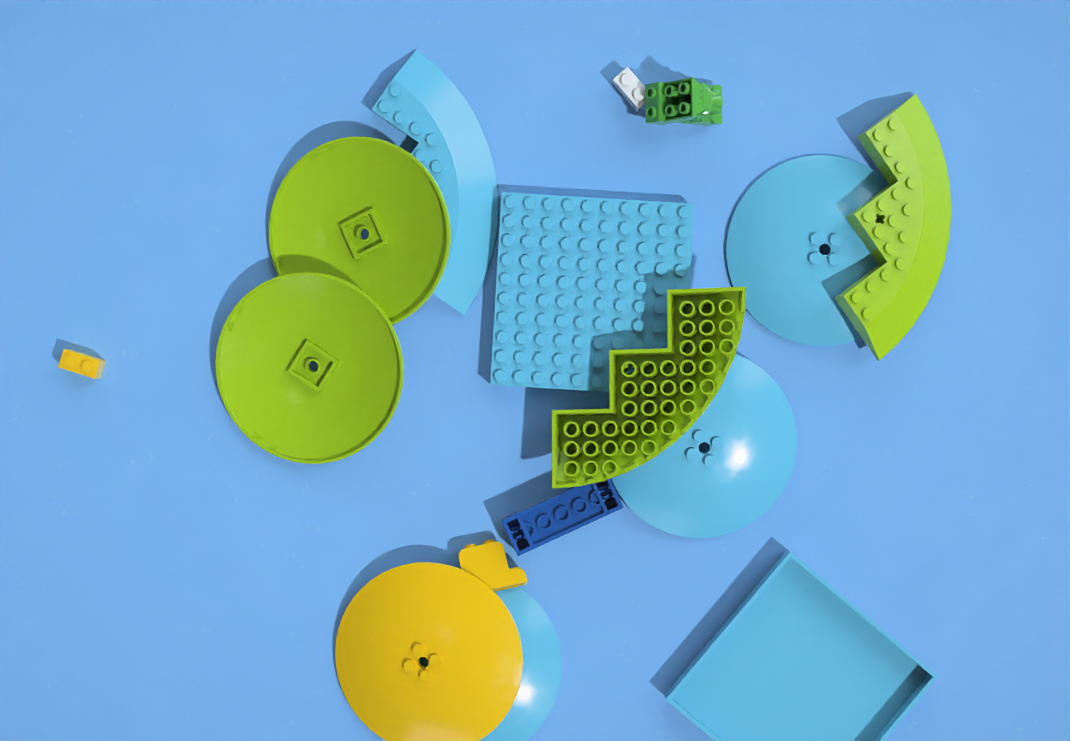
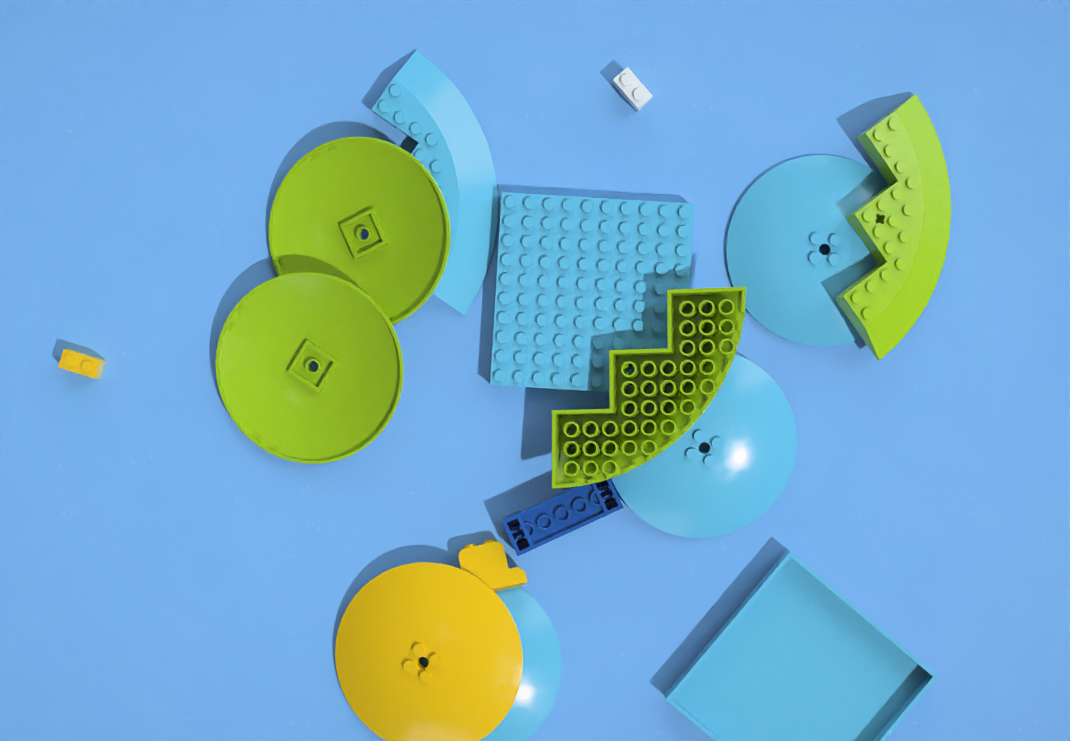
bright green brick [645,77,723,126] -> none

